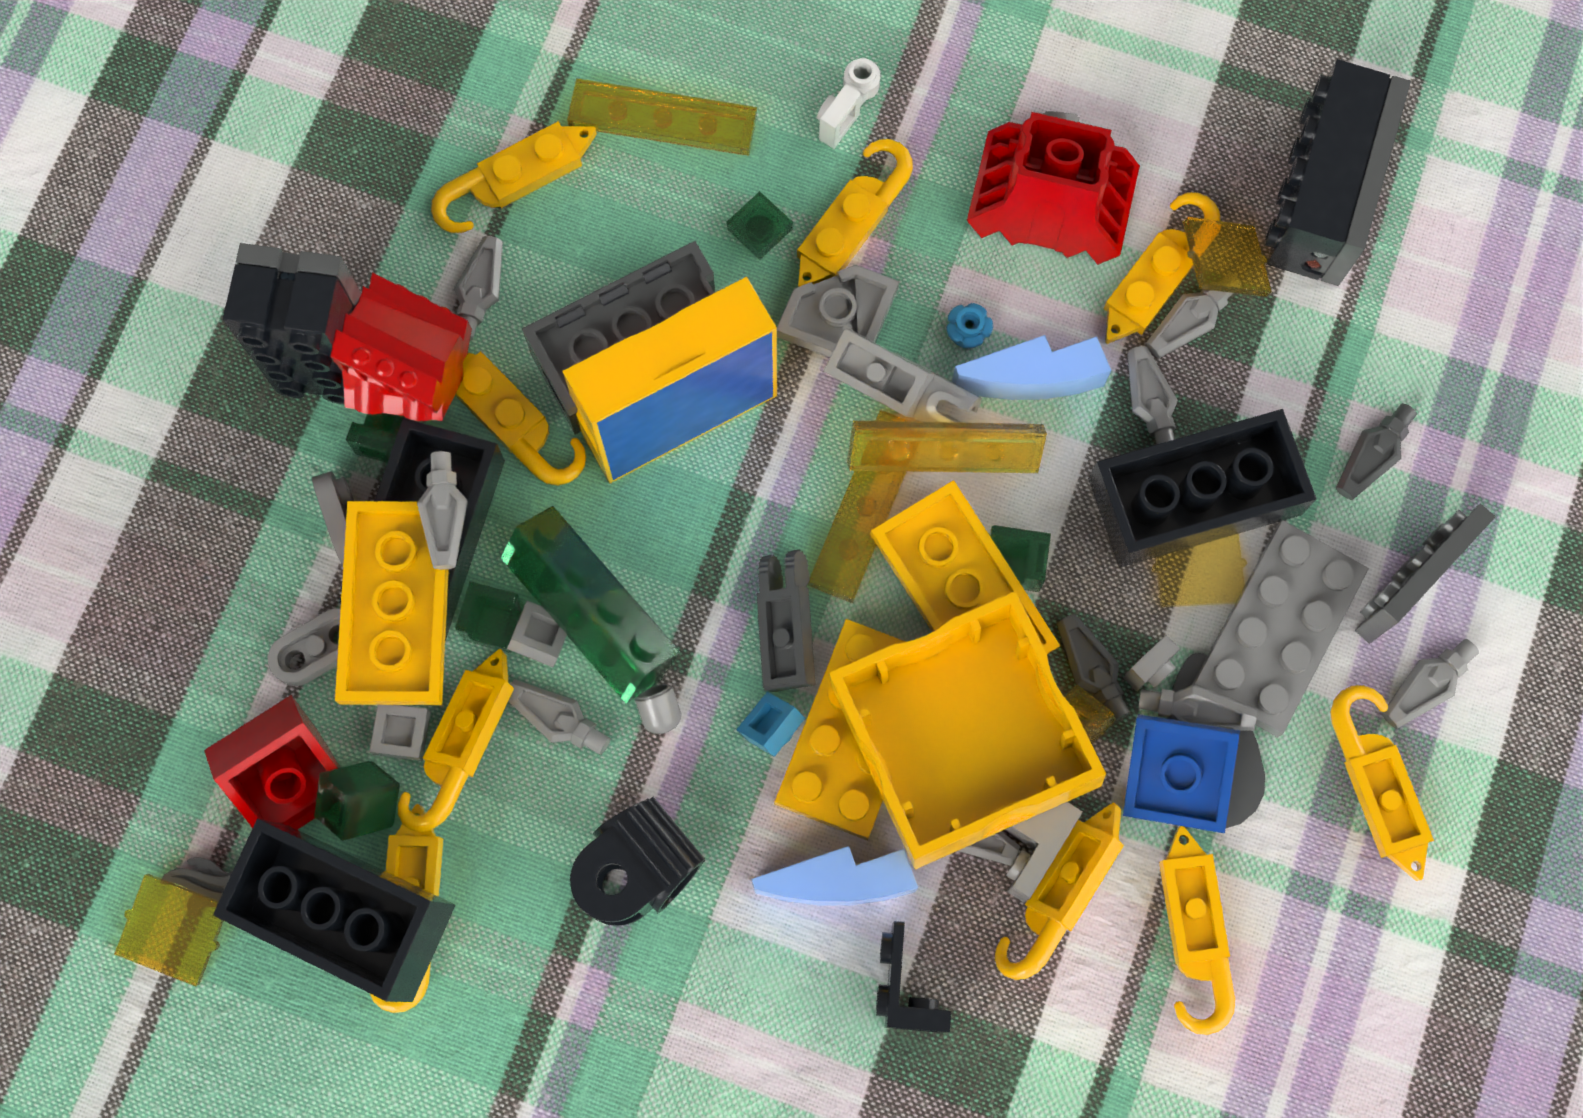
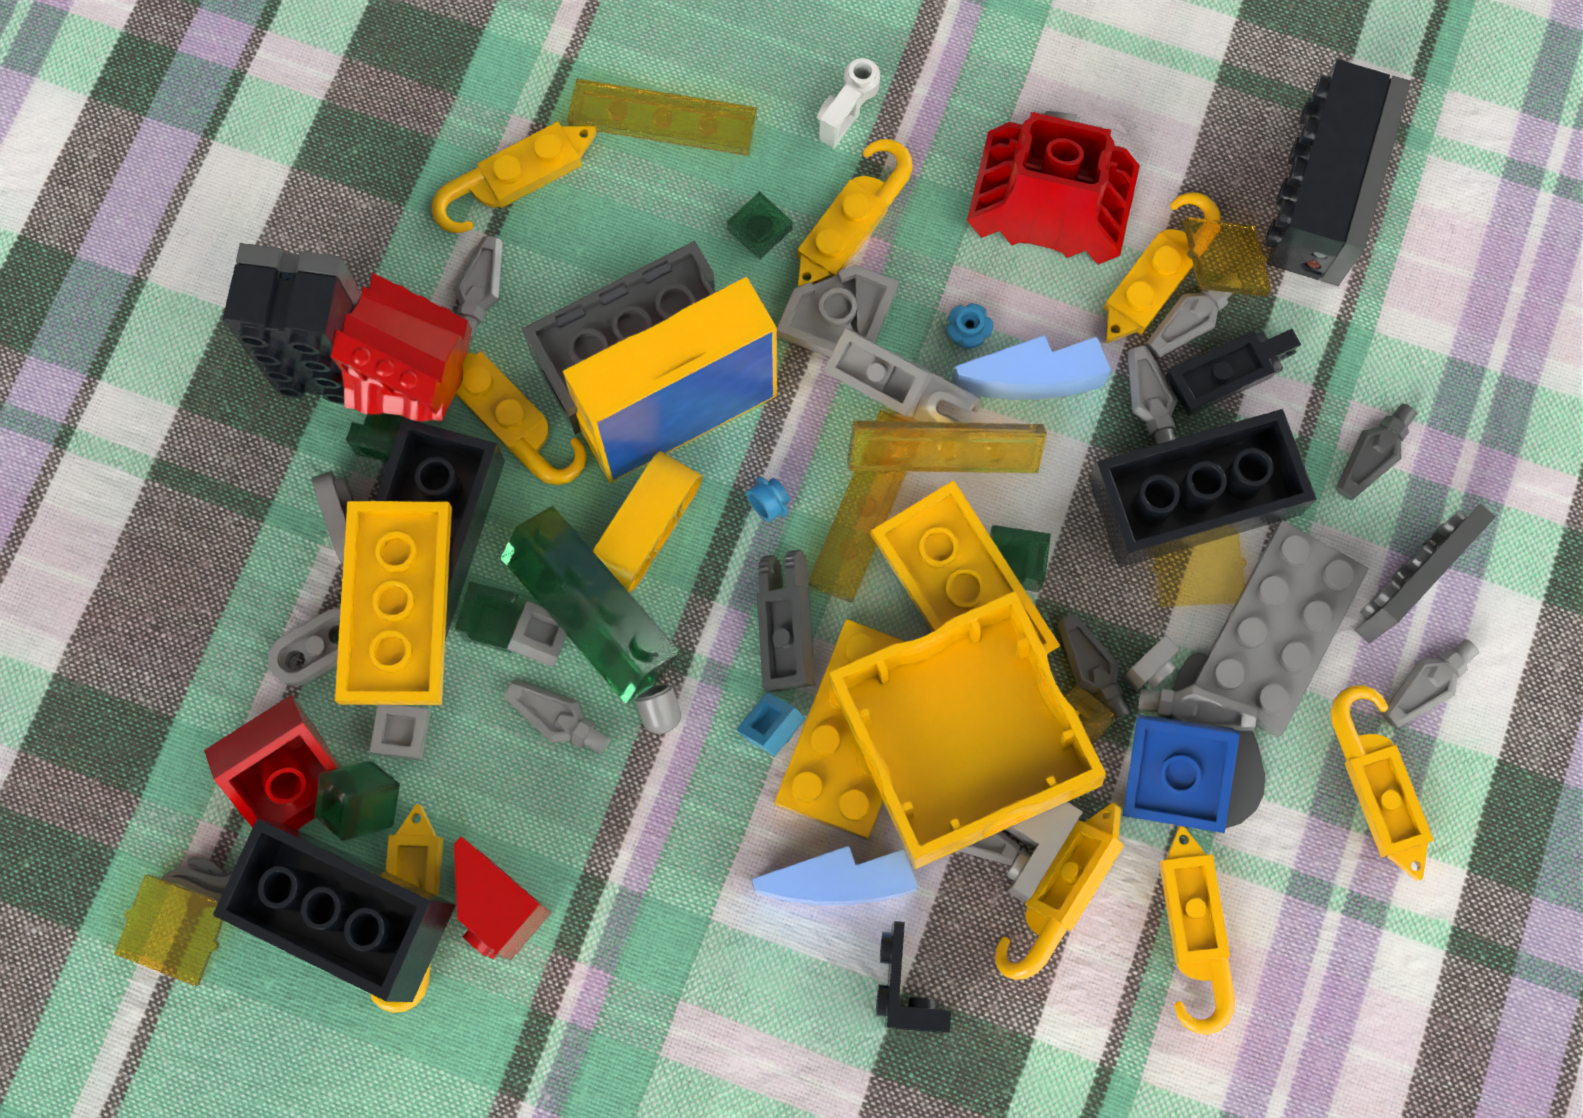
yellow plate [397,649,514,832] -> none
light grey piece [417,451,468,570] -> none
black piece [570,796,706,926] -> none
none -> red slope [454,836,551,960]
none -> yellow beam [587,451,703,593]
none -> dark azure plate [746,477,790,522]
none -> black hinge [1166,328,1301,416]

